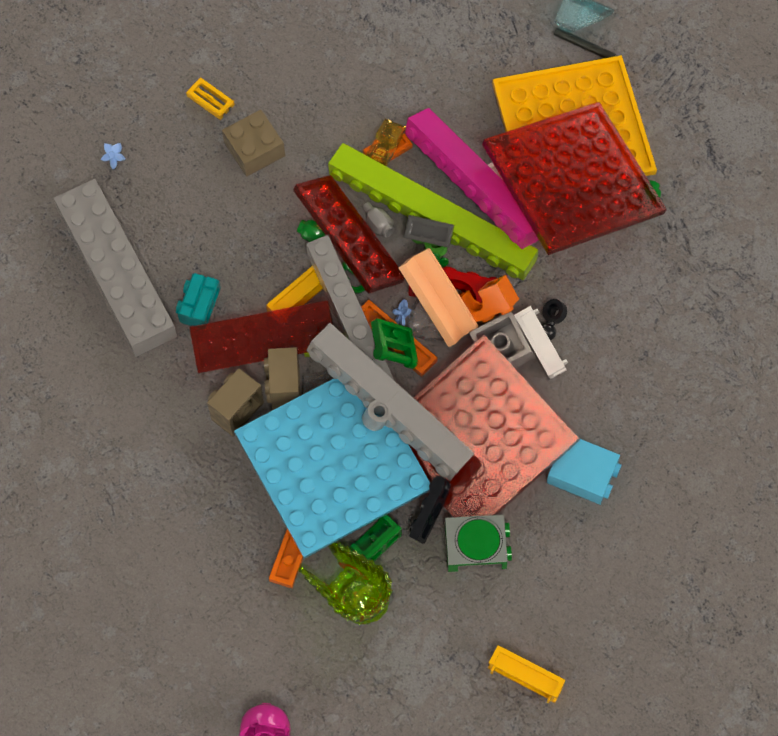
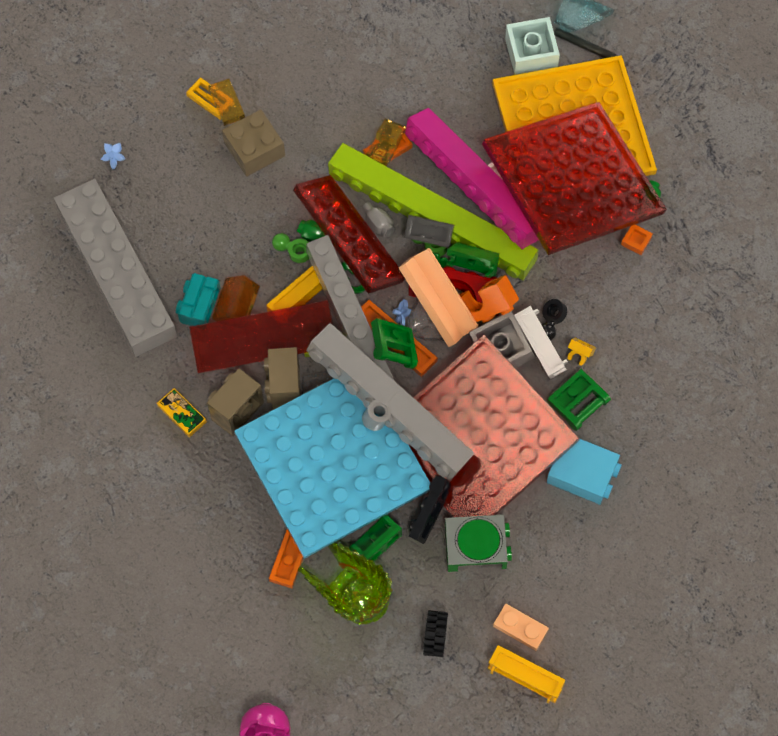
none -> tile [157,388,207,438]
none -> clear yellow tile [208,79,245,126]
none -> clear orange brick [212,275,260,328]
none -> bright green plate [272,233,309,263]
none -> black tyre [423,610,448,657]
none -> green hinge [446,242,500,278]
none -> light nougat plate [493,604,549,651]
none -> light aqua brick [505,17,560,75]
none -> green plate [547,369,611,431]
none -> yellow tile [568,337,596,366]
none -> orange tile [621,223,653,255]

